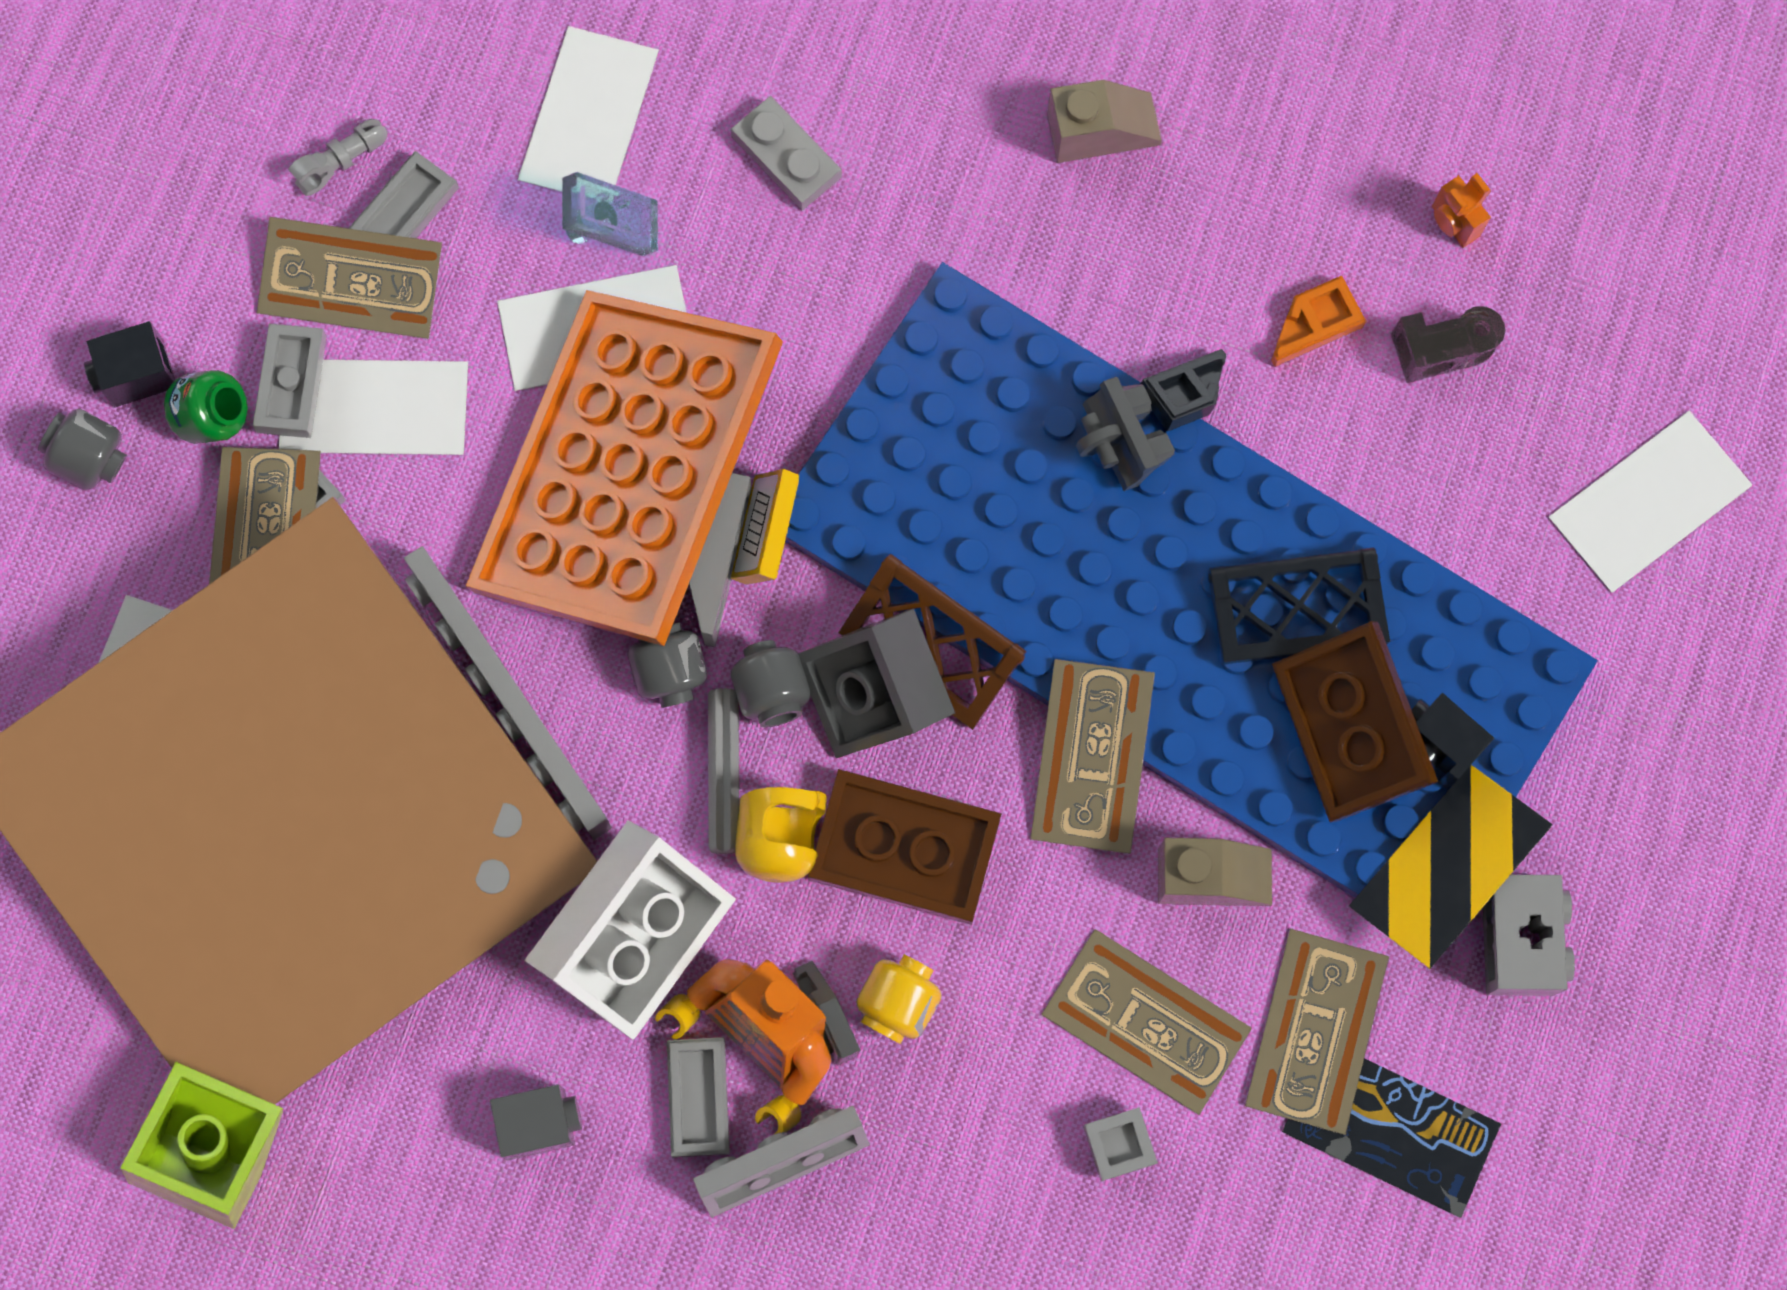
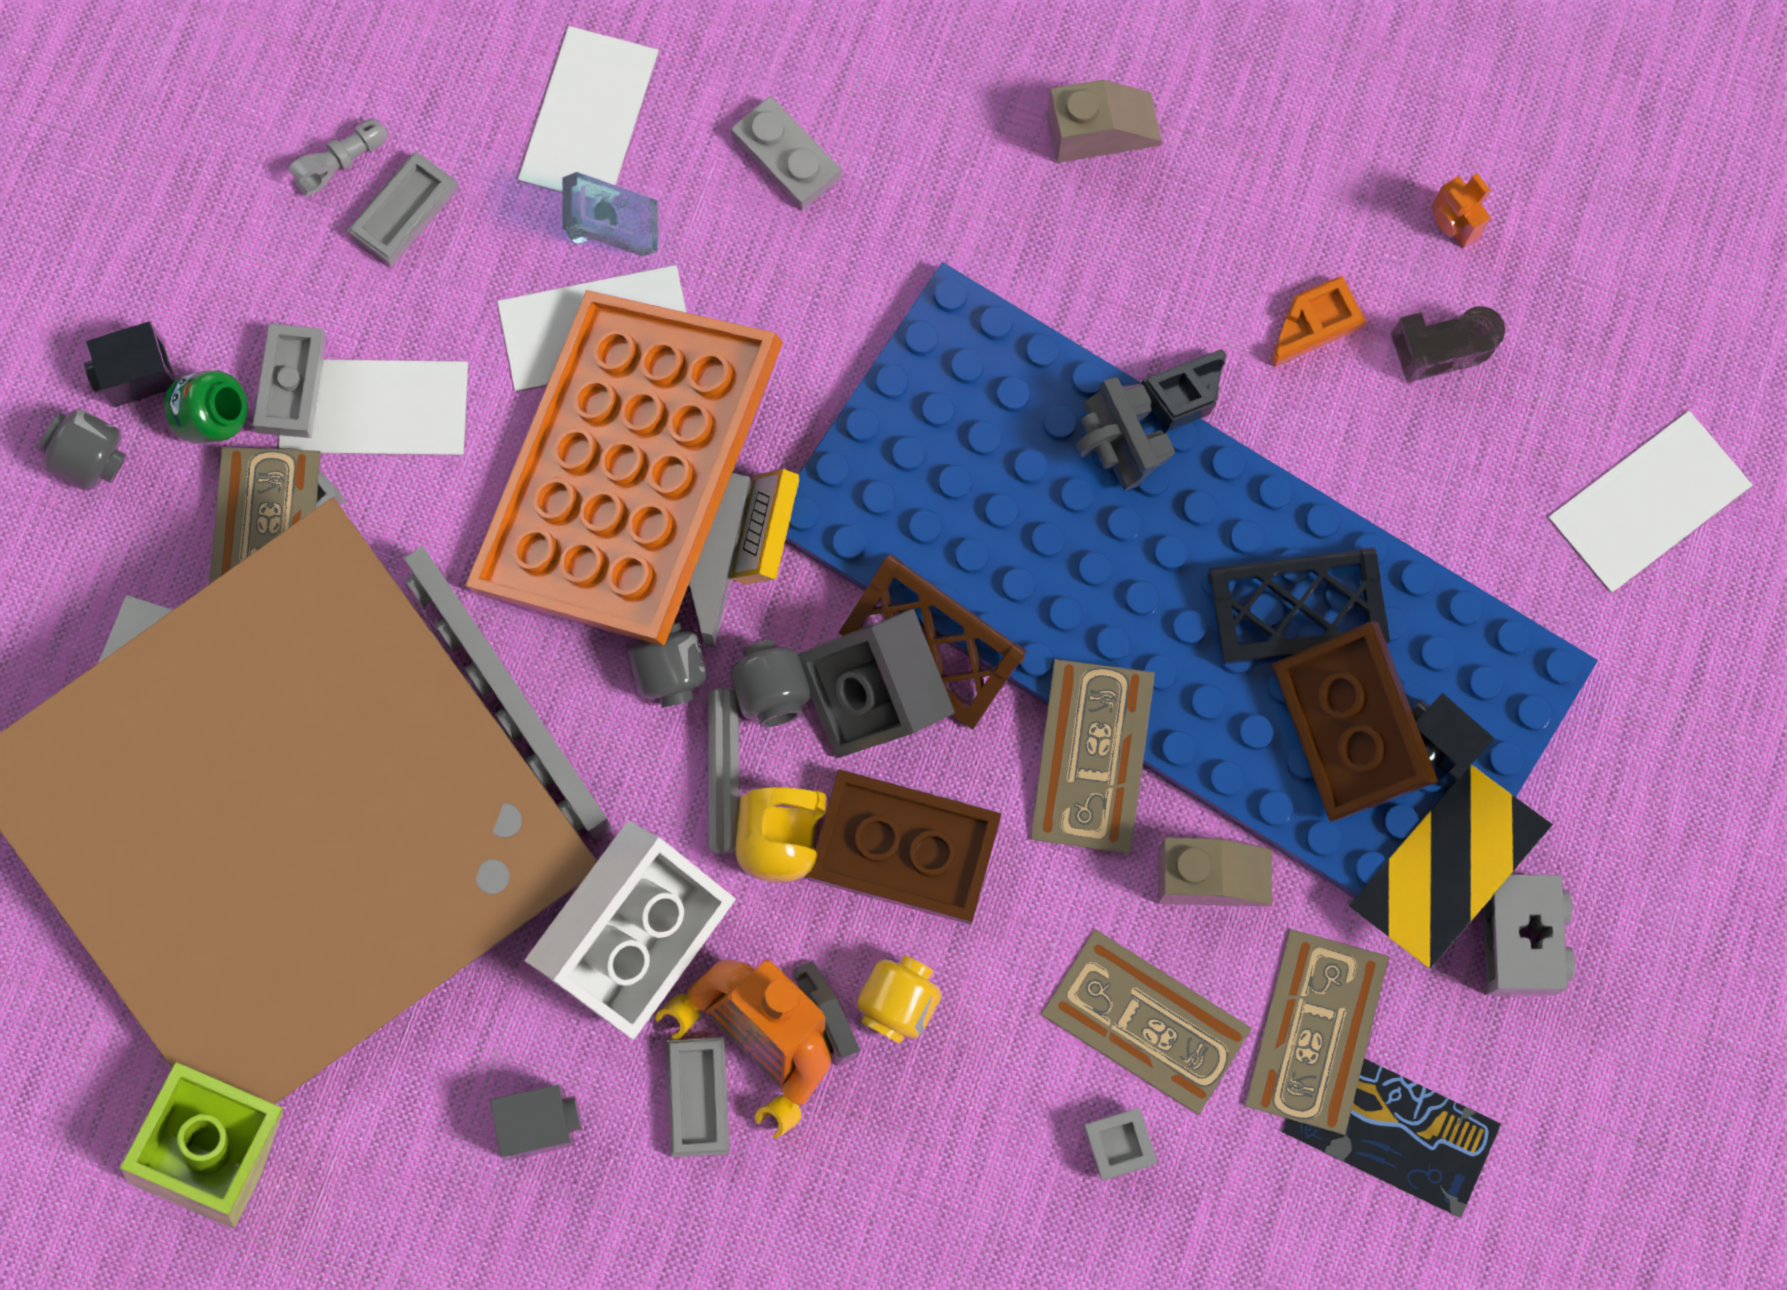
sticker [257,217,442,339] -> none
light grey plate [693,1106,870,1218] -> none

